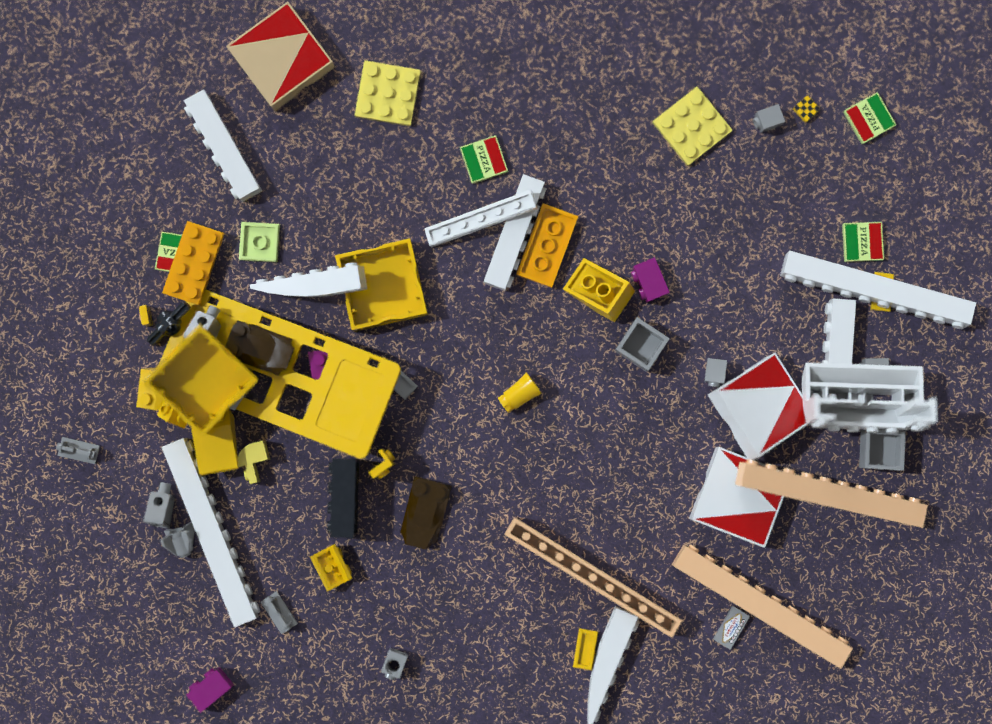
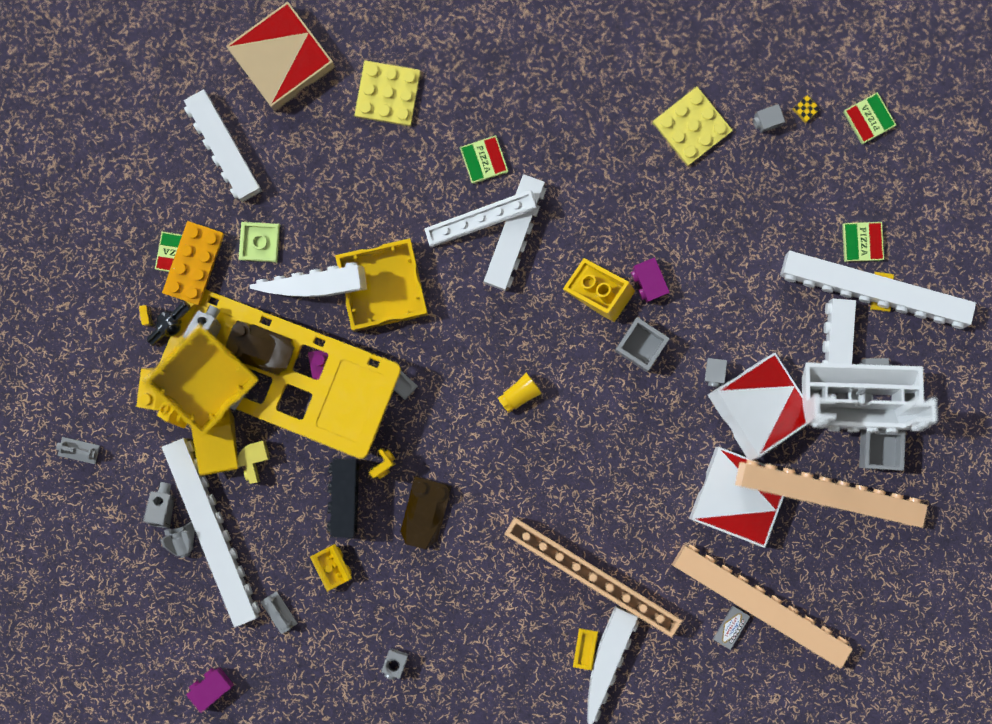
light orange plate [516,203,578,288] -> none

